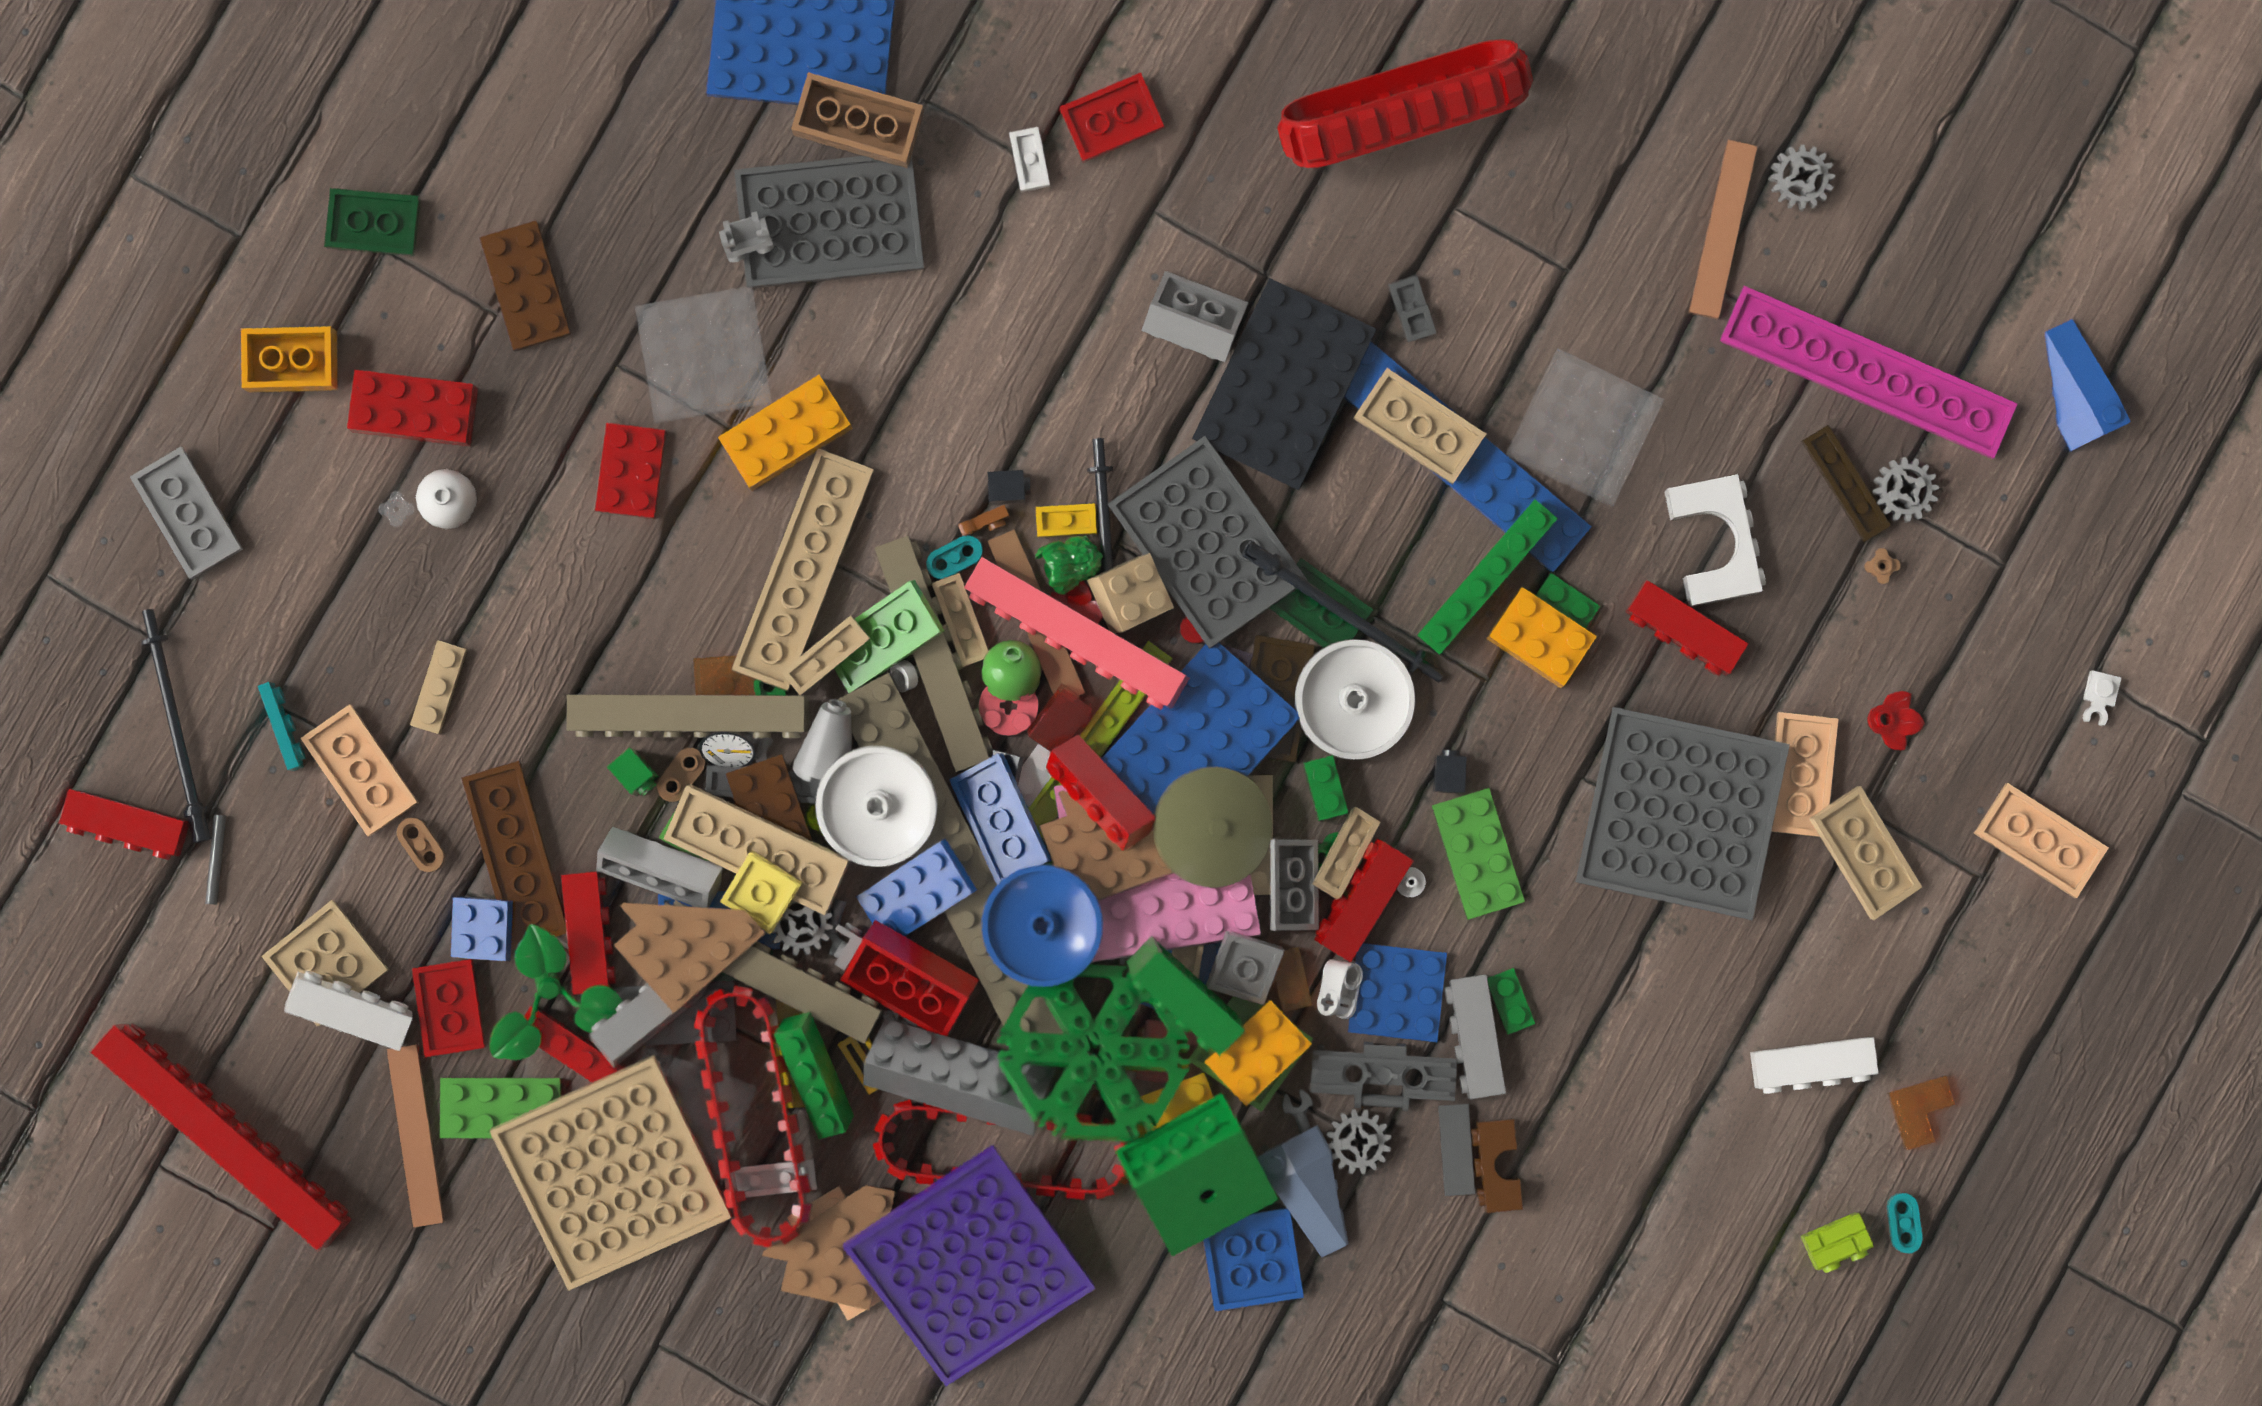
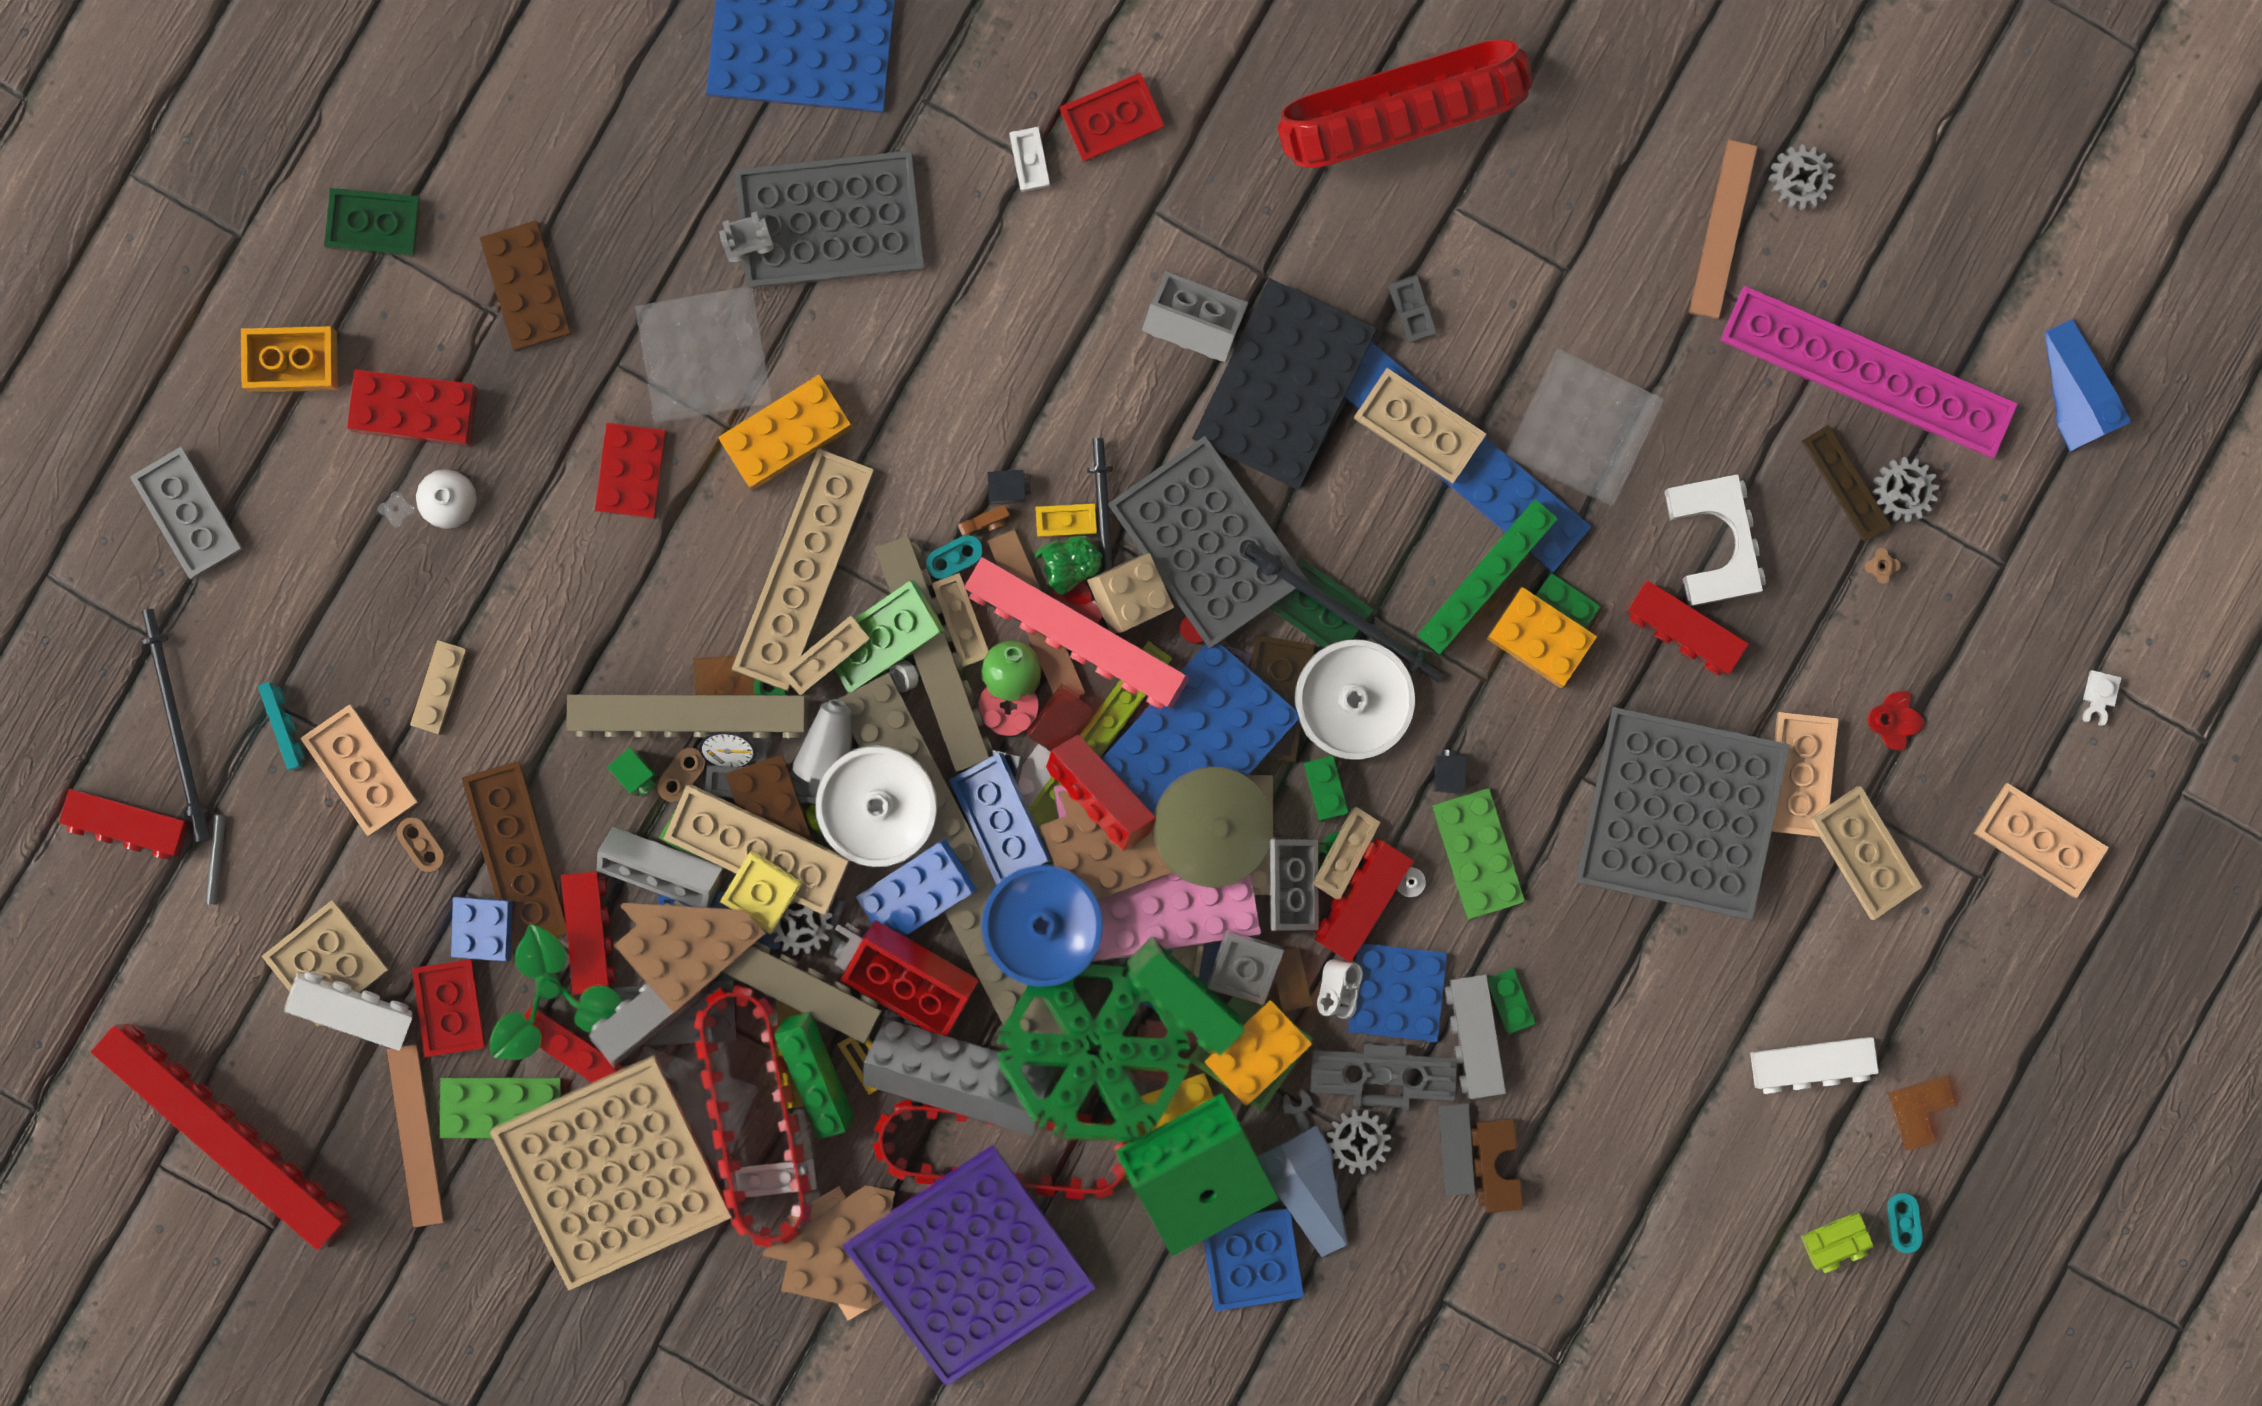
medium nougat brick [791,72,924,169] -> none

